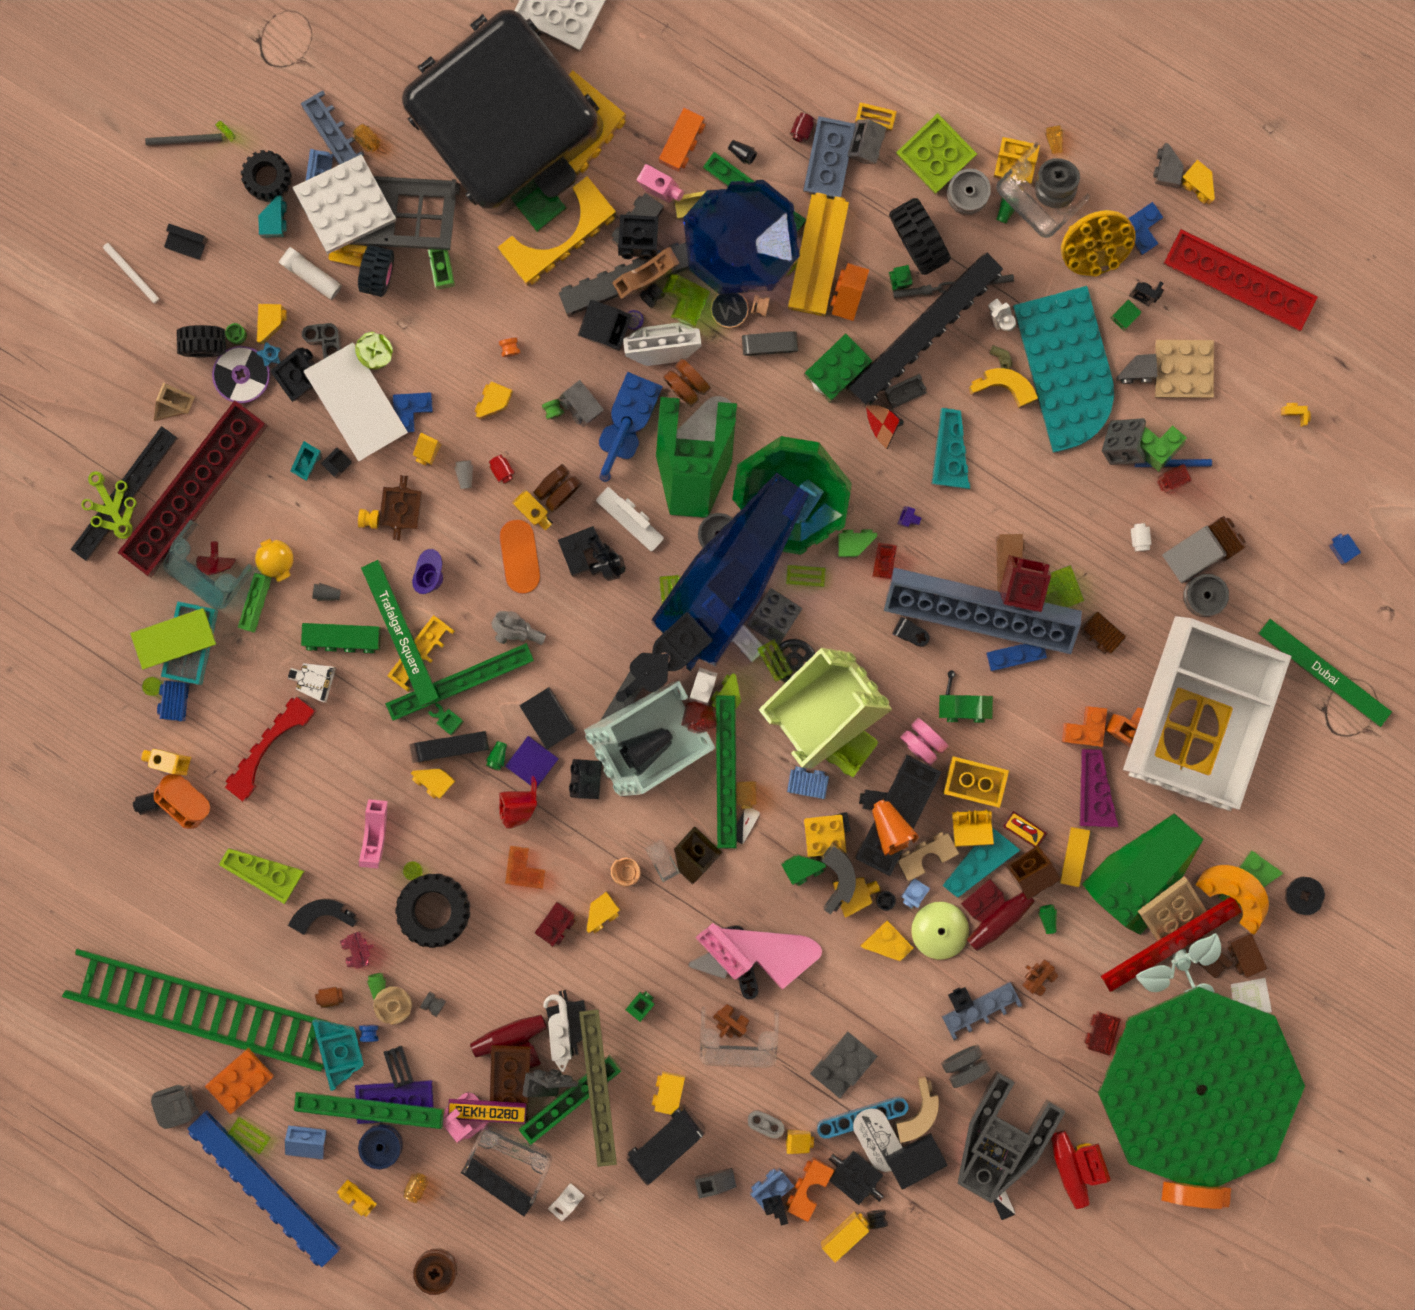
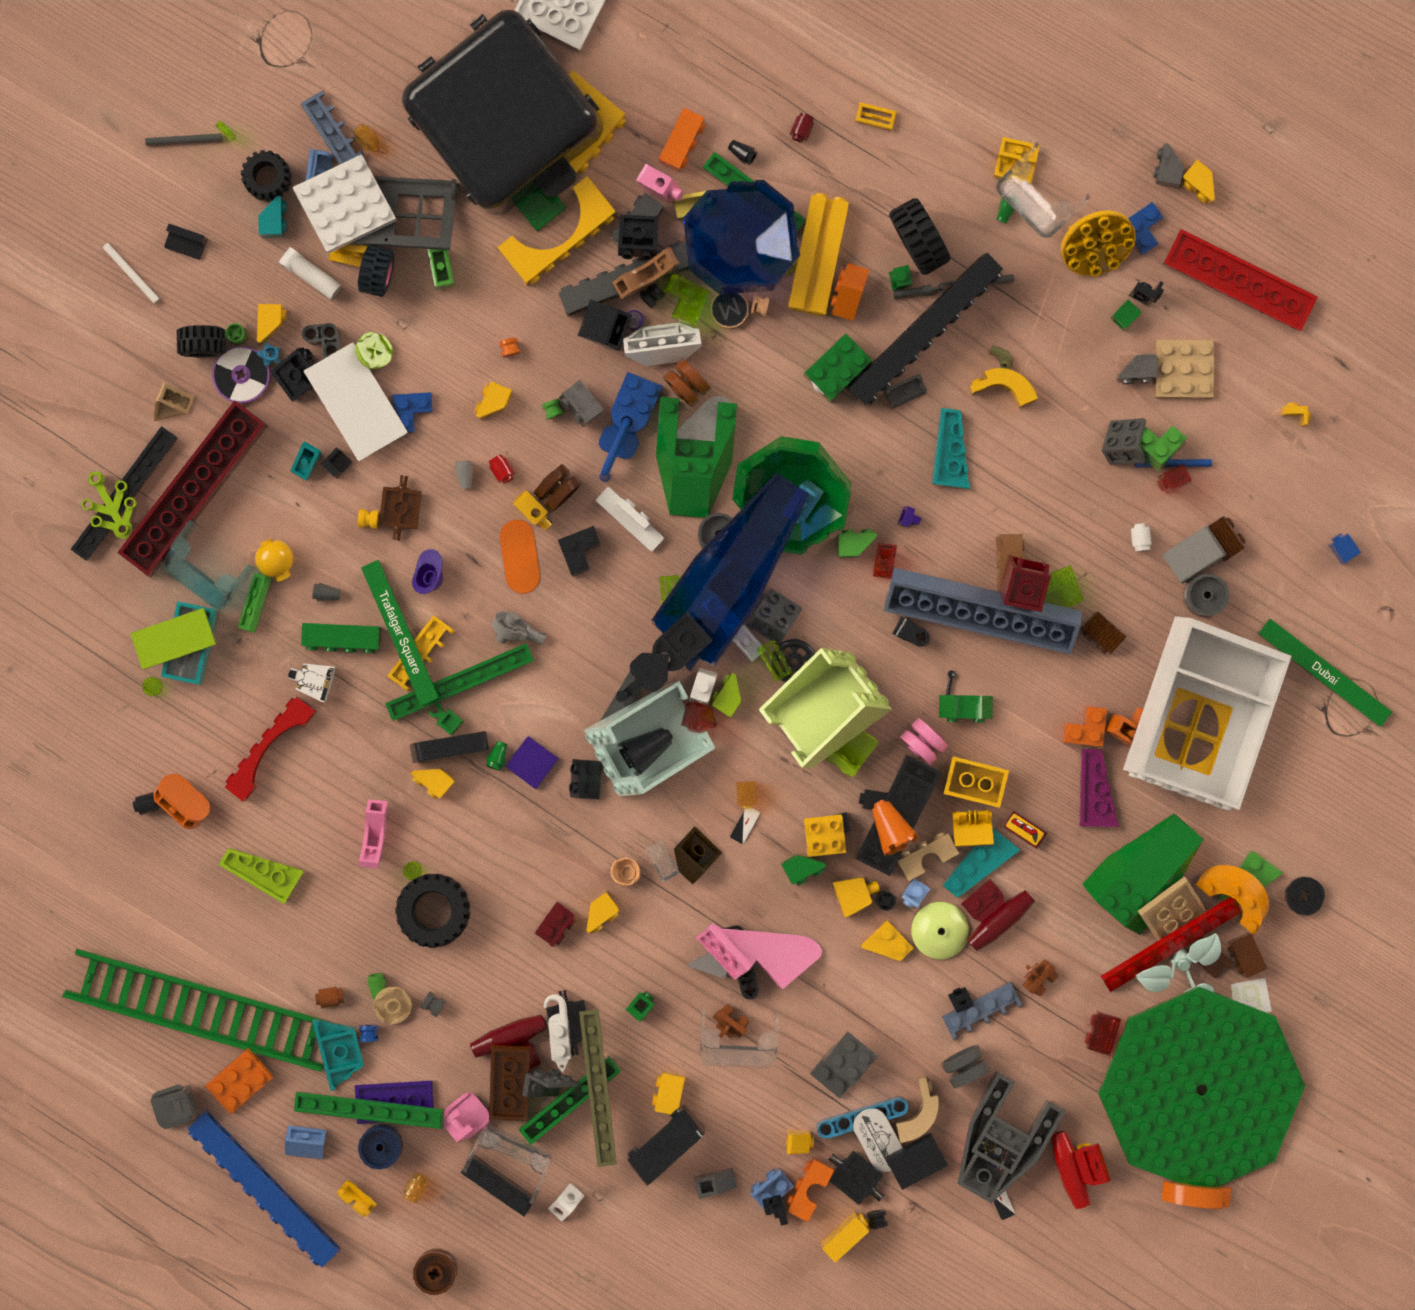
yellow torso [141,748,191,776] -> none
blue brick [157,680,190,721] -> none
dark red shield [196,541,236,575] -> none
clear neon green tile [228,1117,271,1154] -> none
black arch [287,898,359,935] -> none
clear pink hips [340,931,374,969] -> none
black tile [383,1045,414,1089] -> none
yellow slope [413,433,442,466] -> none
tile [448,1099,526,1124] -> none
red piece [499,776,537,829] -> none
clear orange plate [505,845,546,889] -> none
black piece [519,687,577,749] -> none
black pin [587,534,626,581] -> none
green tile [716,695,737,848] -> none
dark grey beam [742,331,798,356] -> none
light grey plate [748,1110,784,1139] -> none
clear neon green tile [786,565,826,587] -> none
medium blue brick [787,766,829,799] -> none
sand blue plate [803,116,856,198] -> none
dark grey arch [821,842,856,915] -> none
flat silver brick [847,119,886,164] -> none
shield [866,405,904,449] -> none
lime plate [896,113,977,195] -> none
light grey wheel [947,169,991,215] -> none
blue plate [986,644,1047,671] -> none
white hips [988,299,1016,331] -> none
reddish brown brick [1006,845,1061,899] -> none
teal plate [1013,286,1114,453] -> none
dark grey wheel [1035,158,1080,208] -> none
green cone [1038,904,1057,934] -> none
clear yellow cone [1045,125,1063,154] -> none
yellow tile [1060,827,1090,887] -> none

